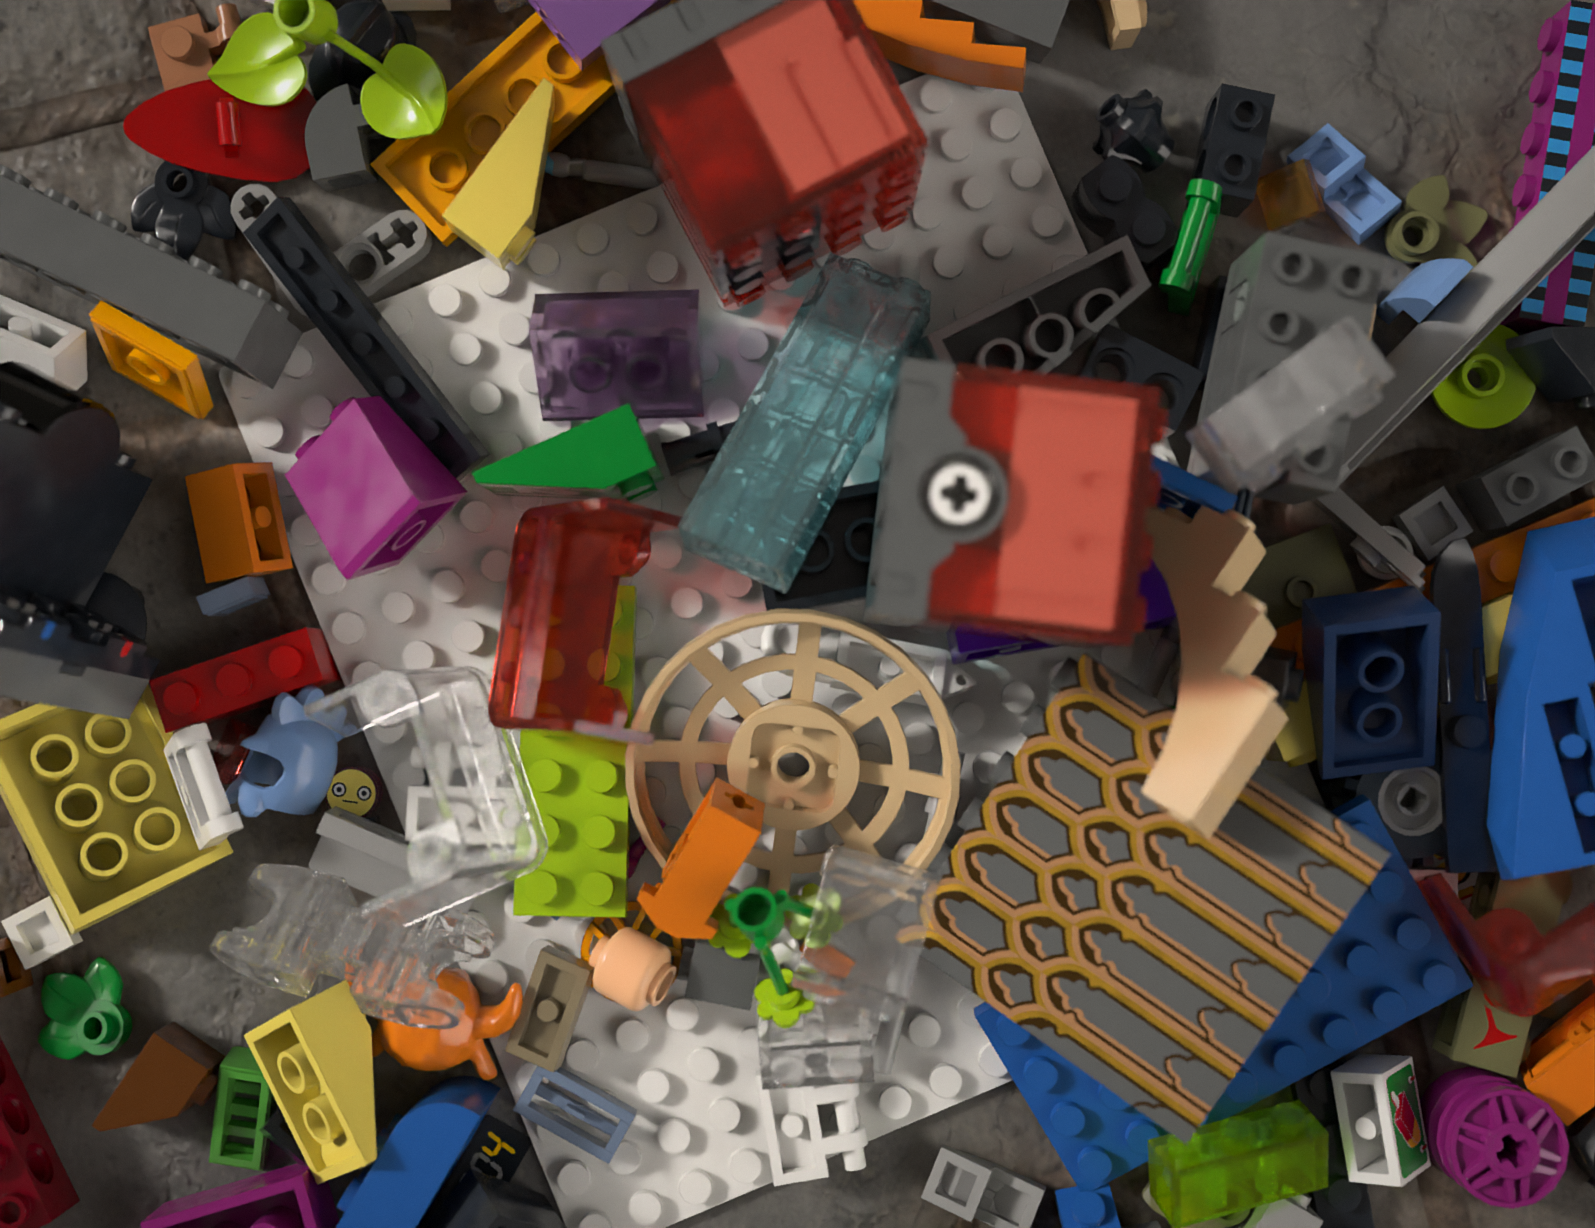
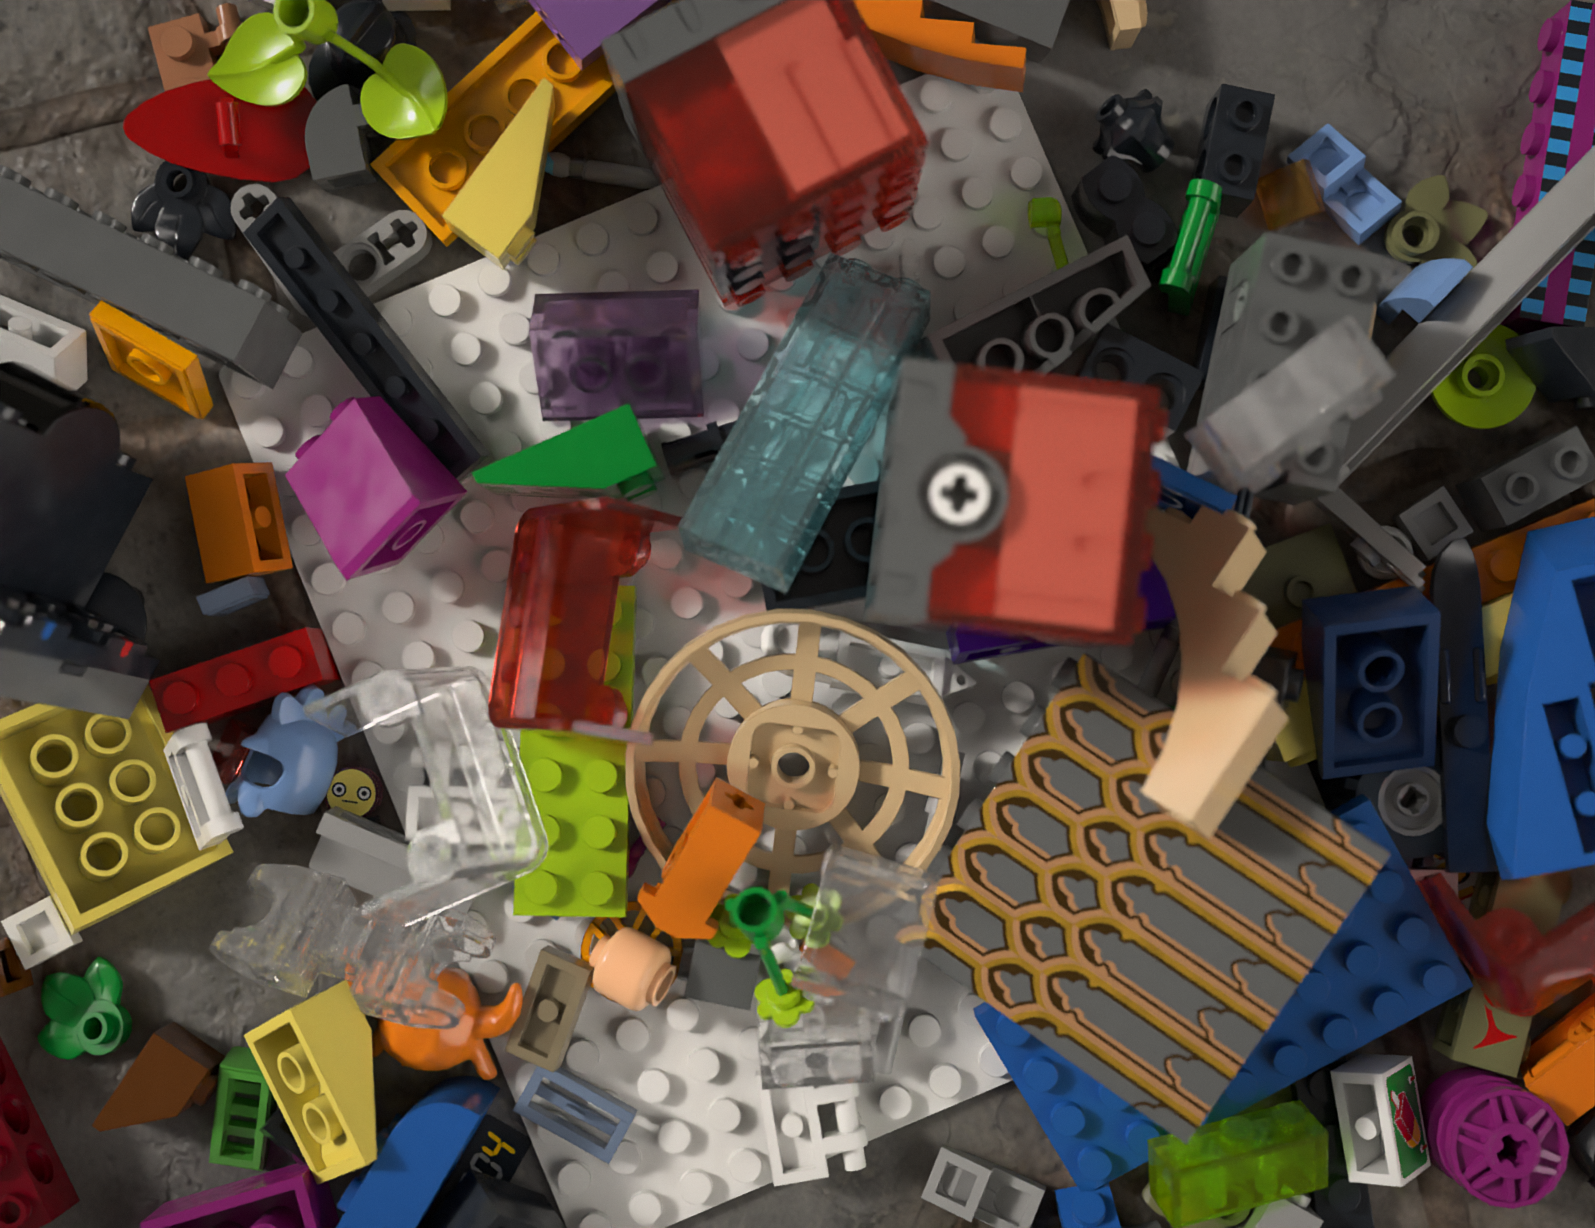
none -> clear neon green hand [1027,197,1069,270]

